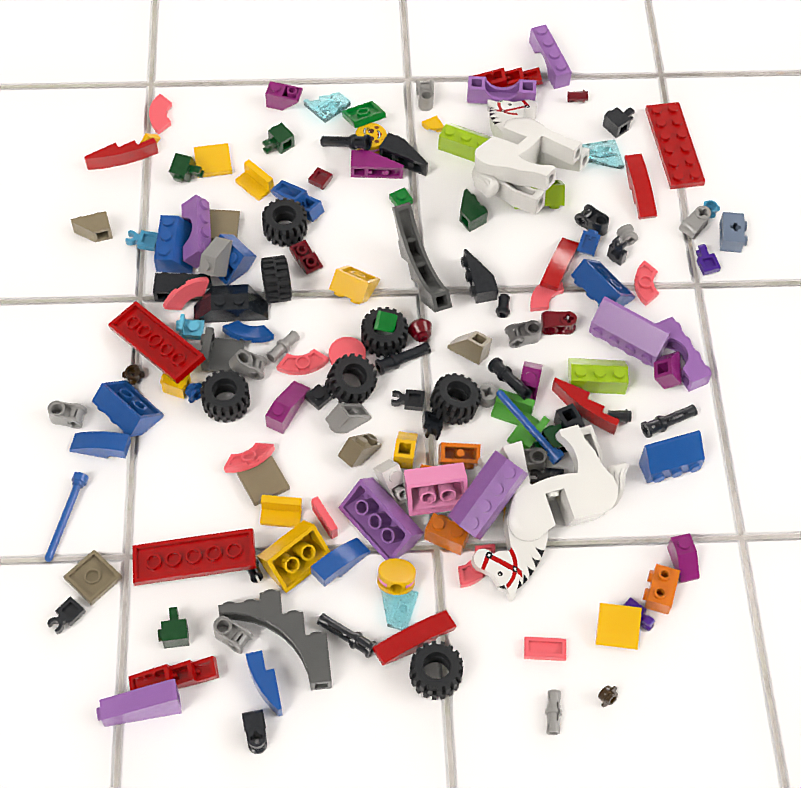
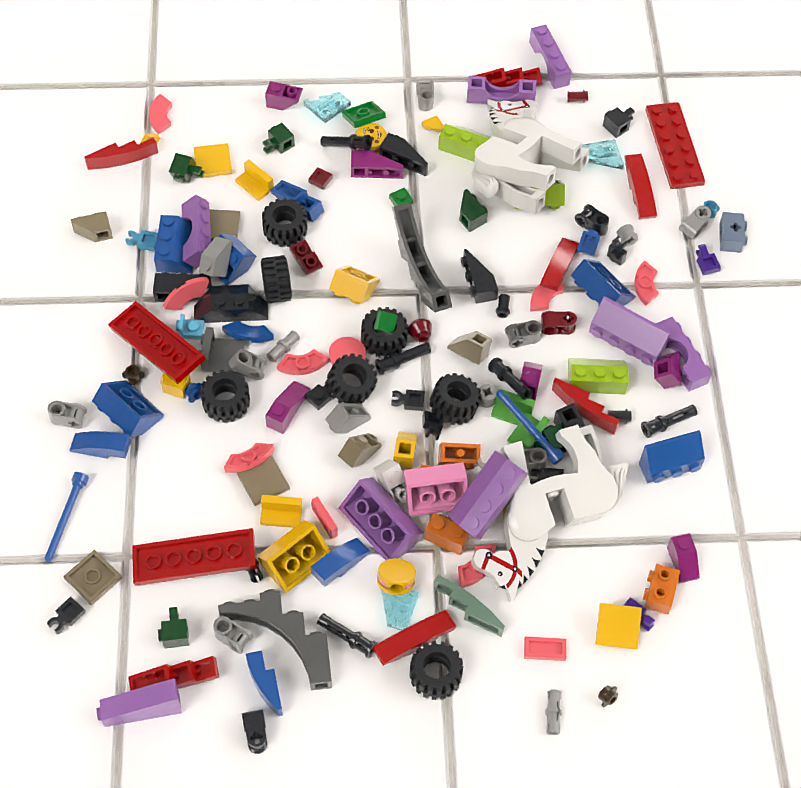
none -> sand green slope [433,574,505,637]

